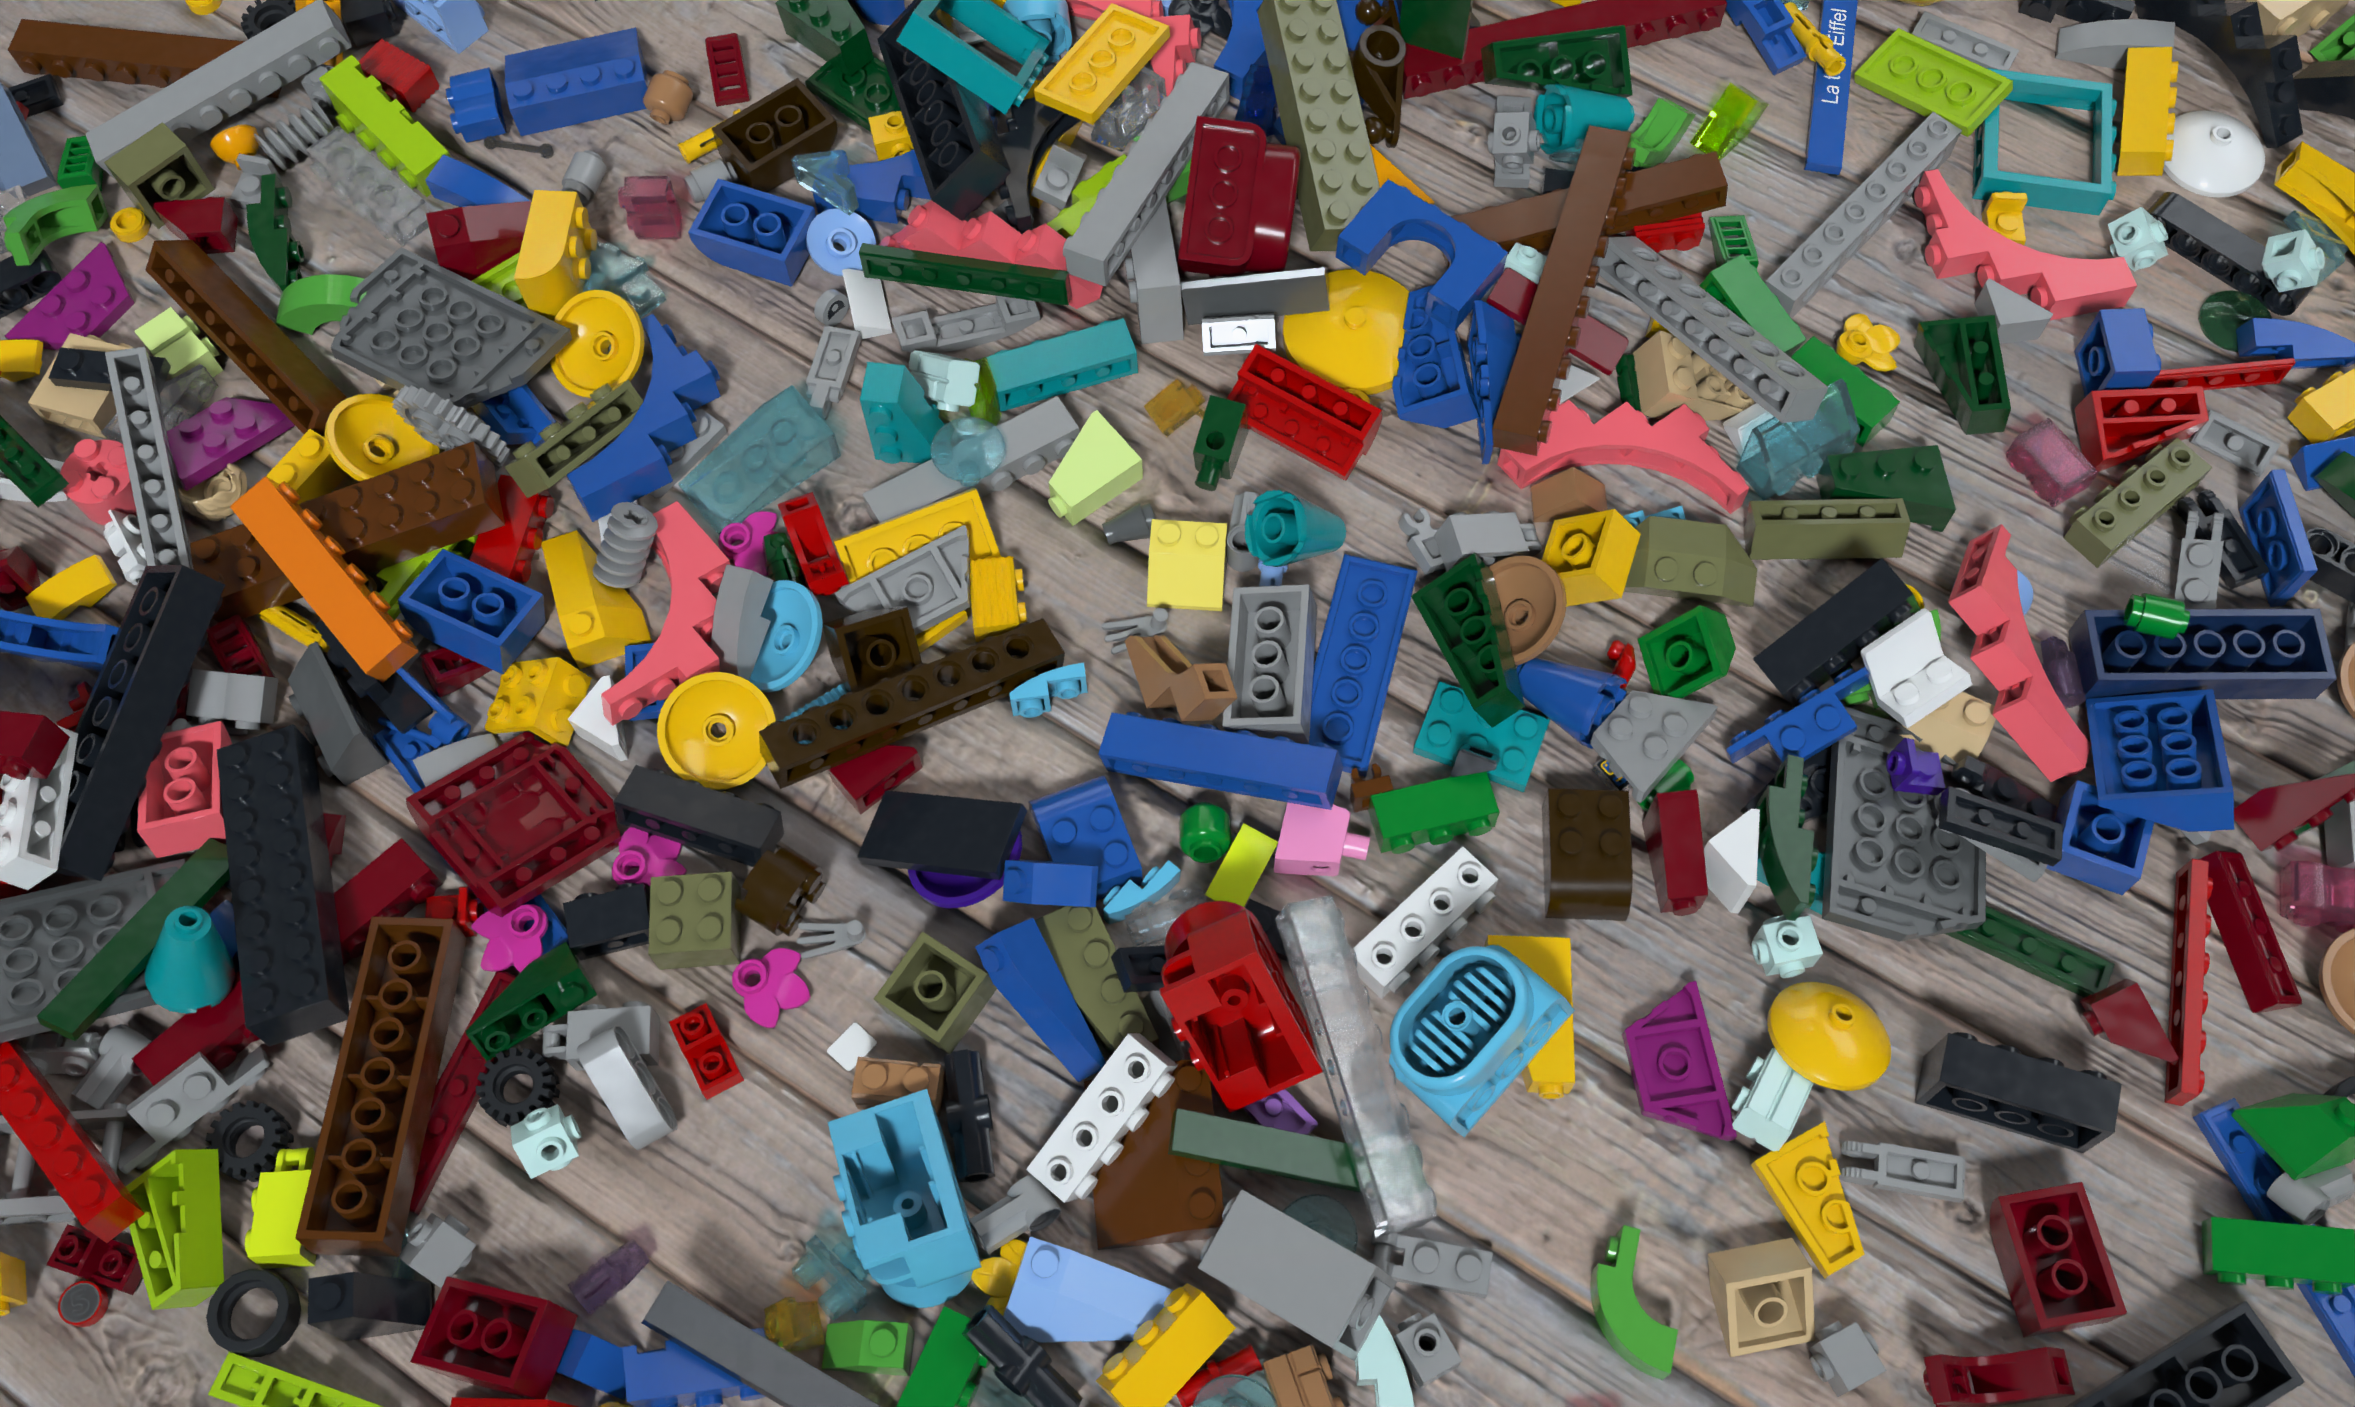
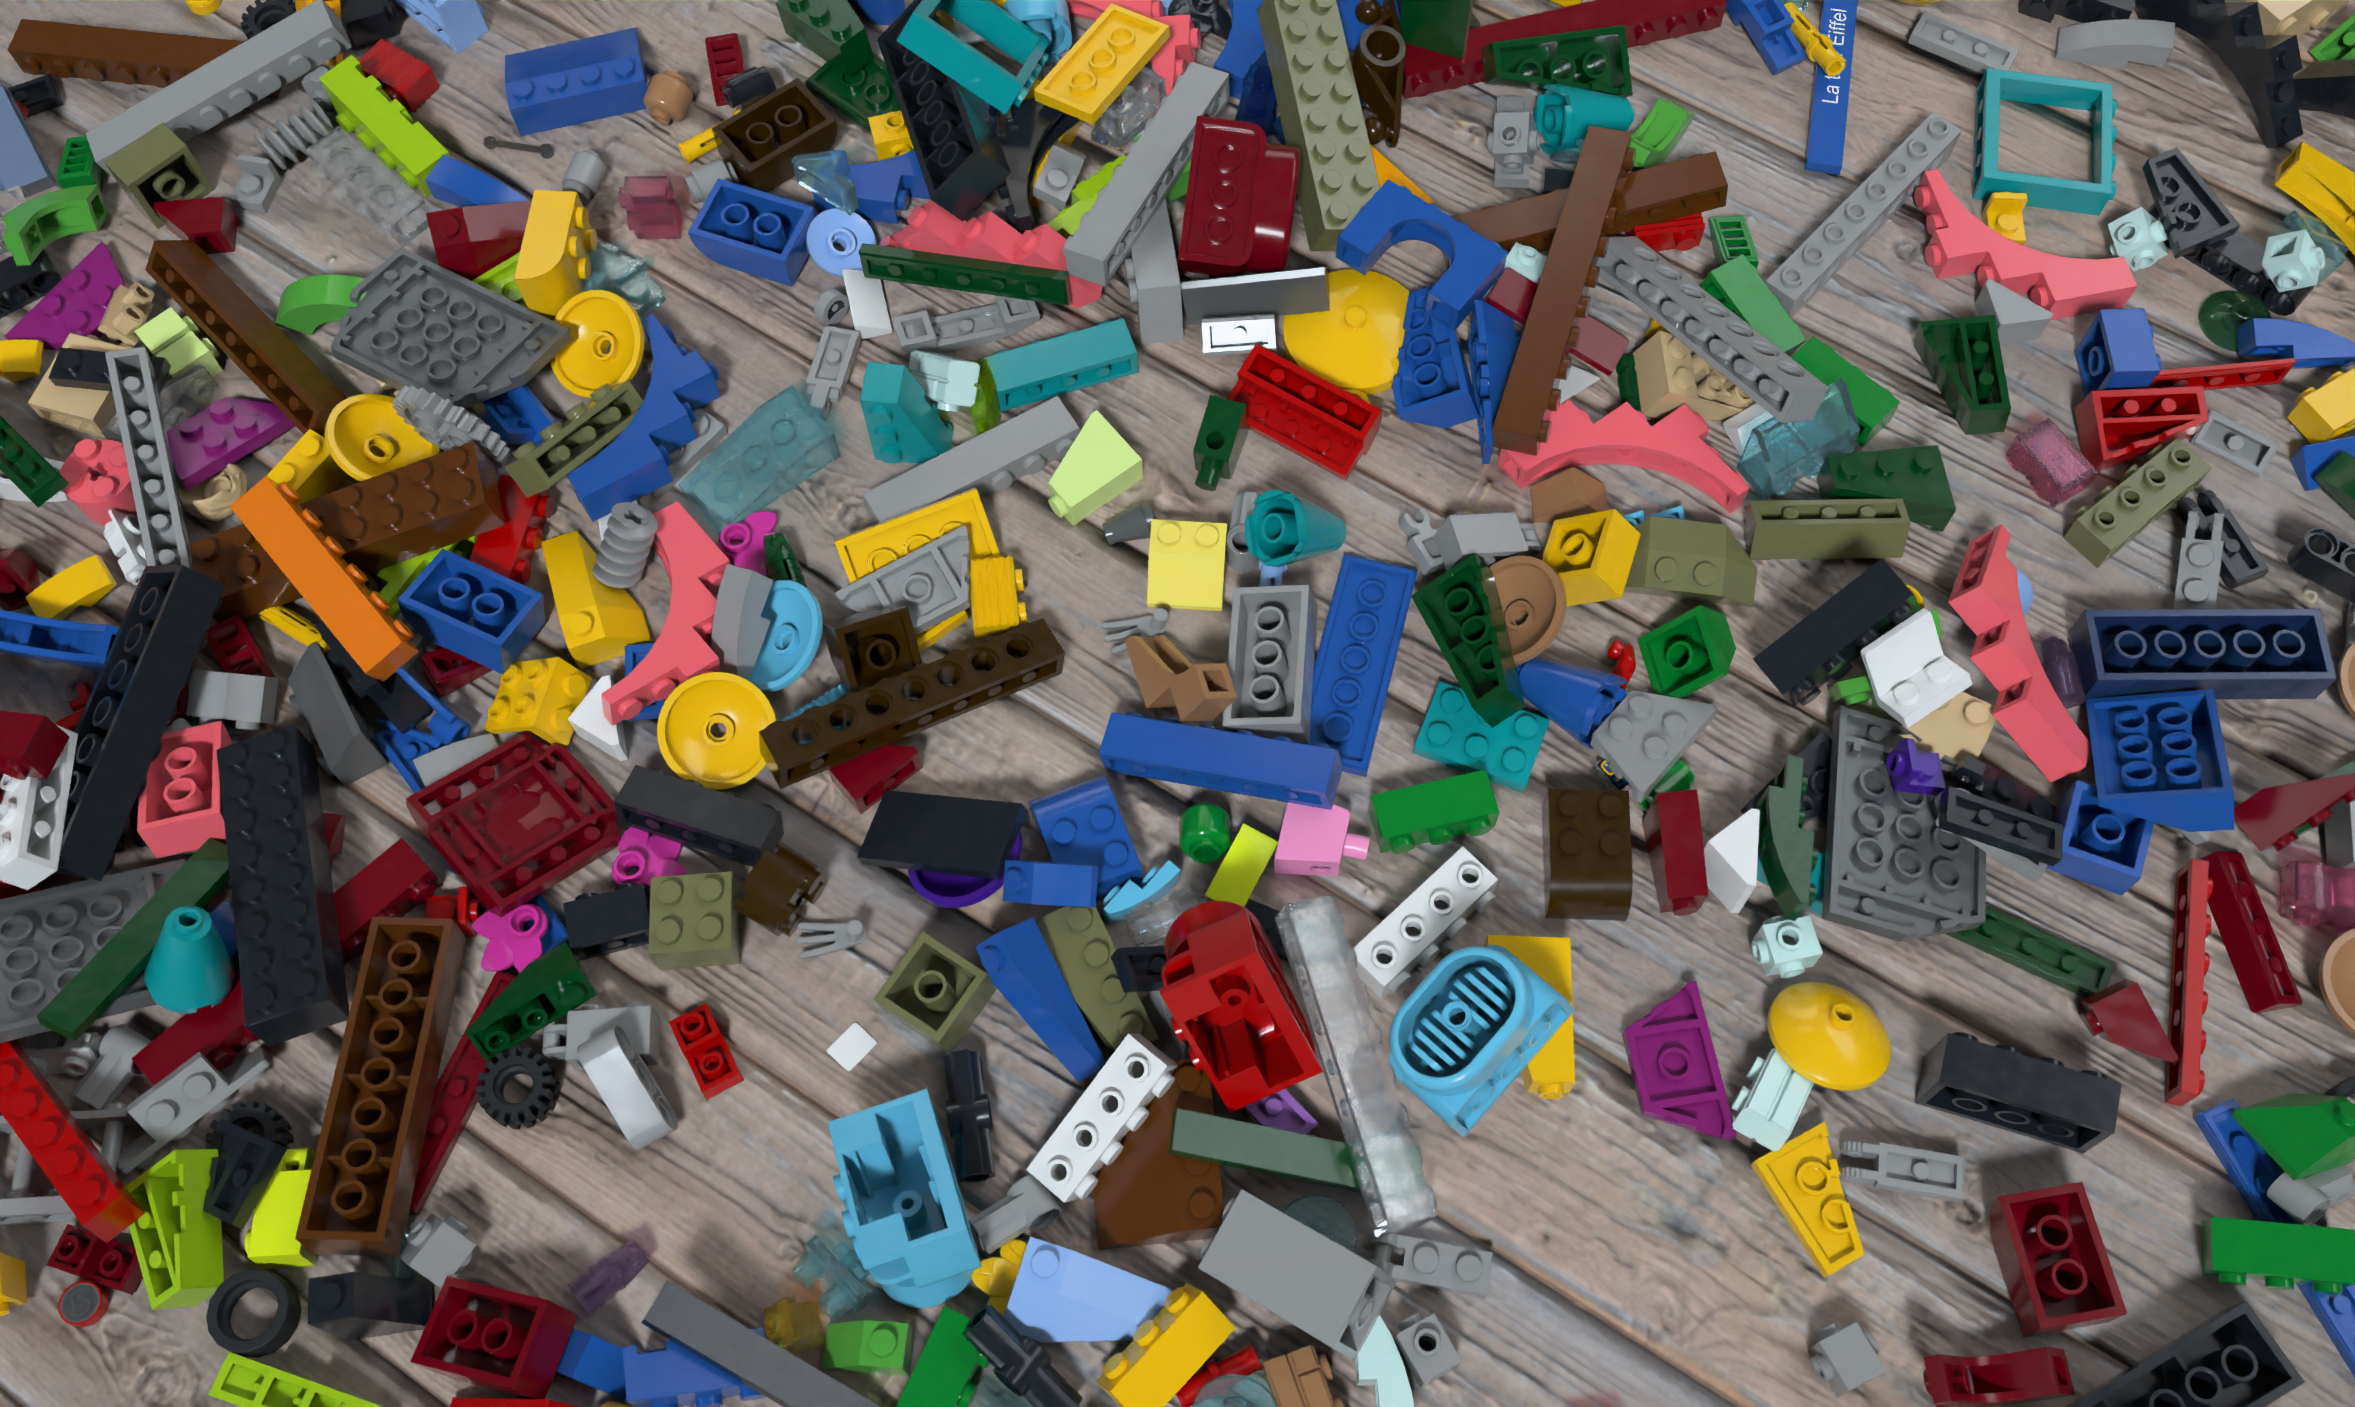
yellow tile [110,207,150,243] -> none
light orange brick [210,124,259,170] -> none
dark green slope [246,173,305,294] -> none
blue brick [446,67,506,143] -> none
light aqua brick [510,1104,582,1179] -> none
dark pink plate [732,948,811,1028] -> none
red arch [777,492,849,596] -> none
medium nougat brick [851,1057,946,1117] -> none
clear light blue dish [931,417,1006,487] -> none
medium azure slope [1009,663,1088,718] -> none
clear yellow bracket [1144,379,1206,437] -> none
reddish brown tile [1350,763,1394,813] -> none
black slope [1450,743,1501,777] -> none
bright green arch [1590,1225,1678,1380] -> none
clear neon green slope [1690,83,1769,161] -> none
tan slope [1708,1238,1815,1357] -> none
blue bracket [1726,667,1870,763] -> none
yellow plate [1836,314,1901,372] -> none
lime plate [1854,28,2013,137] -> none
yellow brick [2117,47,2179,176] -> none
green brick [2123,593,2190,640] -> none
white dish [2163,110,2265,198] -> none
blue tile [2239,469,2318,607] -> none
none -> tan hips [97,282,155,347]
none -> black wing [203,1119,288,1229]
none -> black brick [723,66,776,111]
none -> black wing [2142,147,2241,259]

